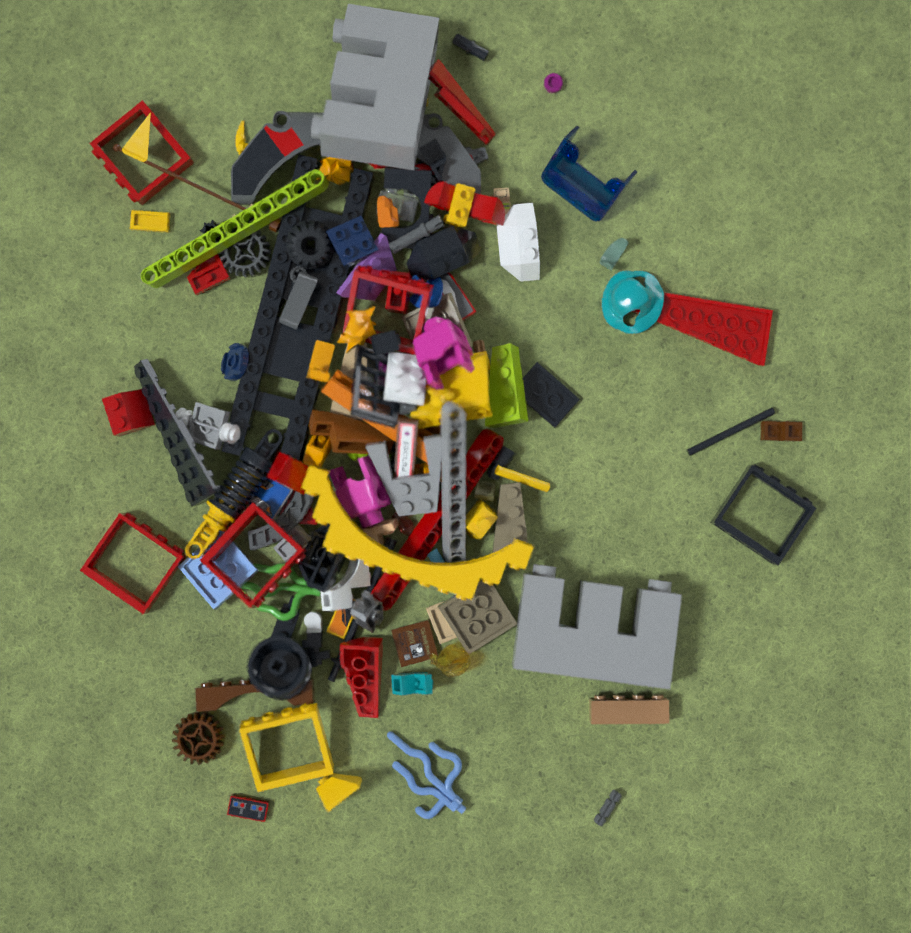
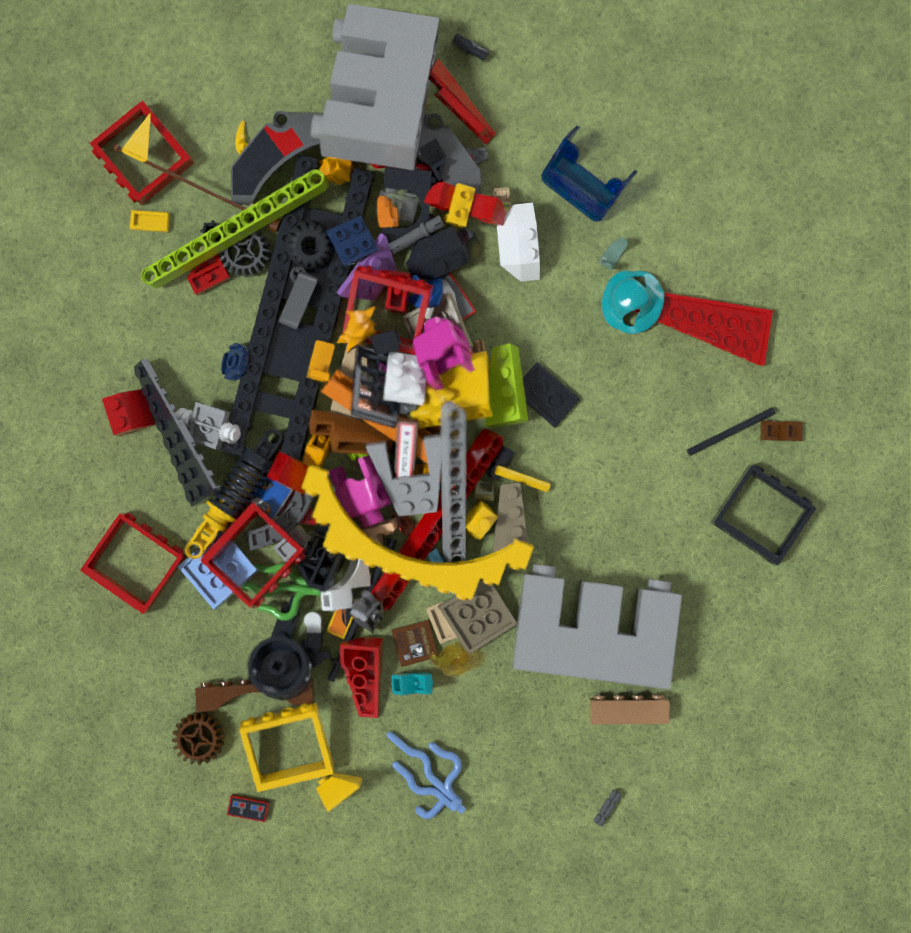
magenta tile [544,73,563,94] -> none

